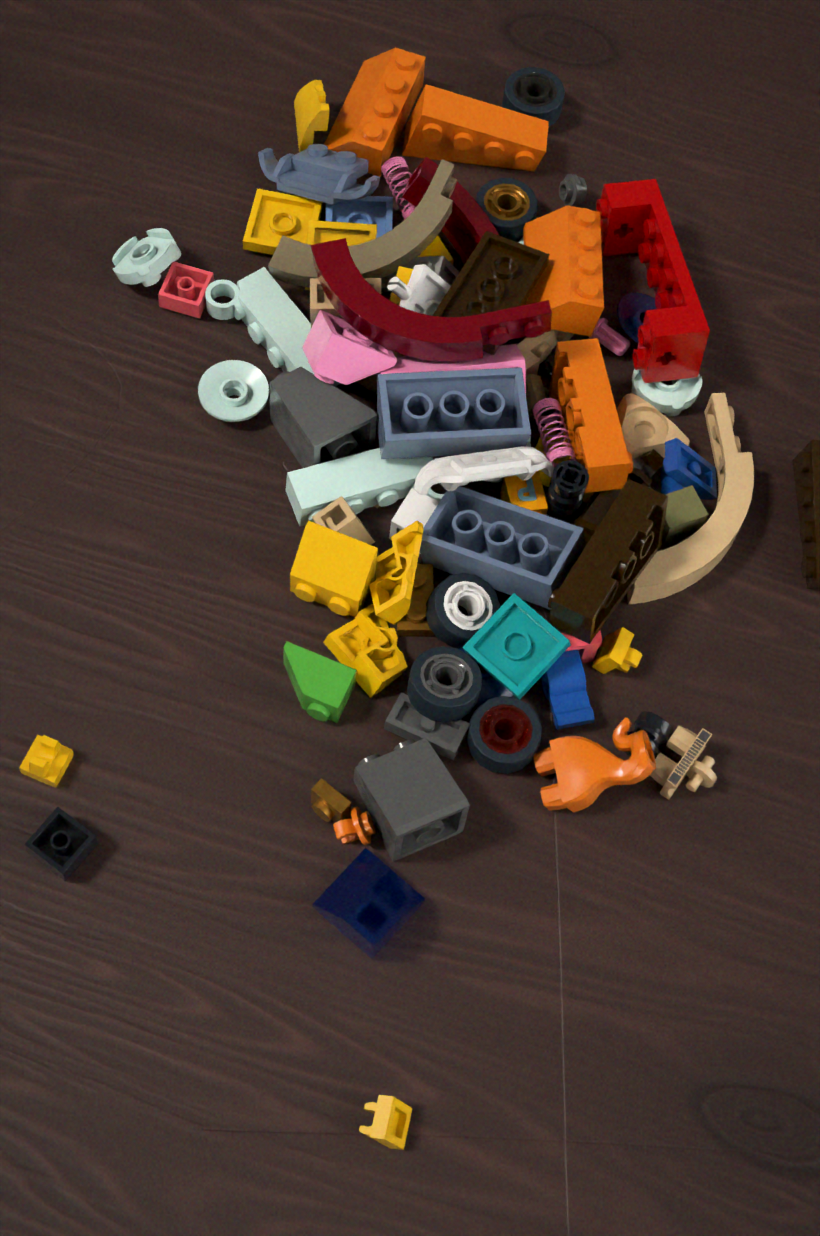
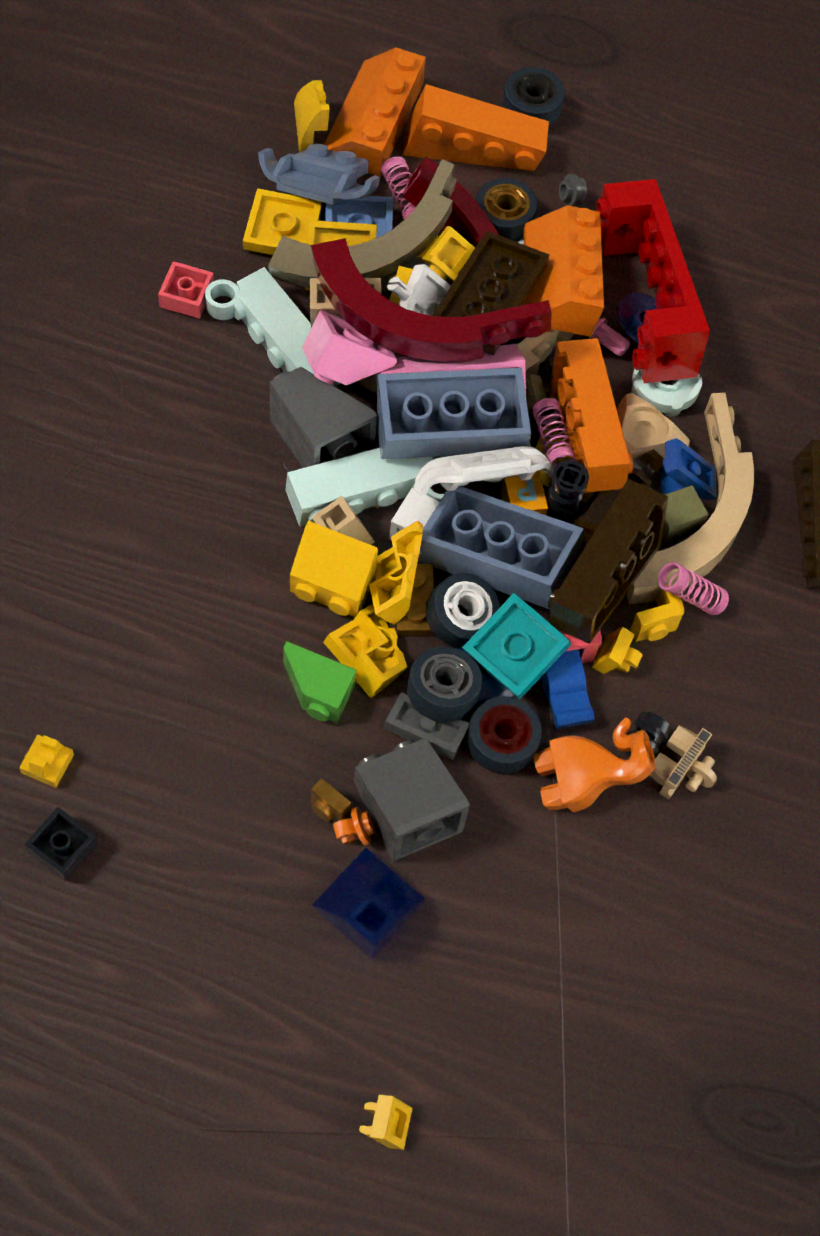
light aqua plate [112,228,181,287] -> none
light aqua dish [198,360,269,422] -> none
none -> yellow bracket [422,226,475,282]
none -> yellow bracket [630,584,684,642]
none -> bright pink piece [658,562,729,615]

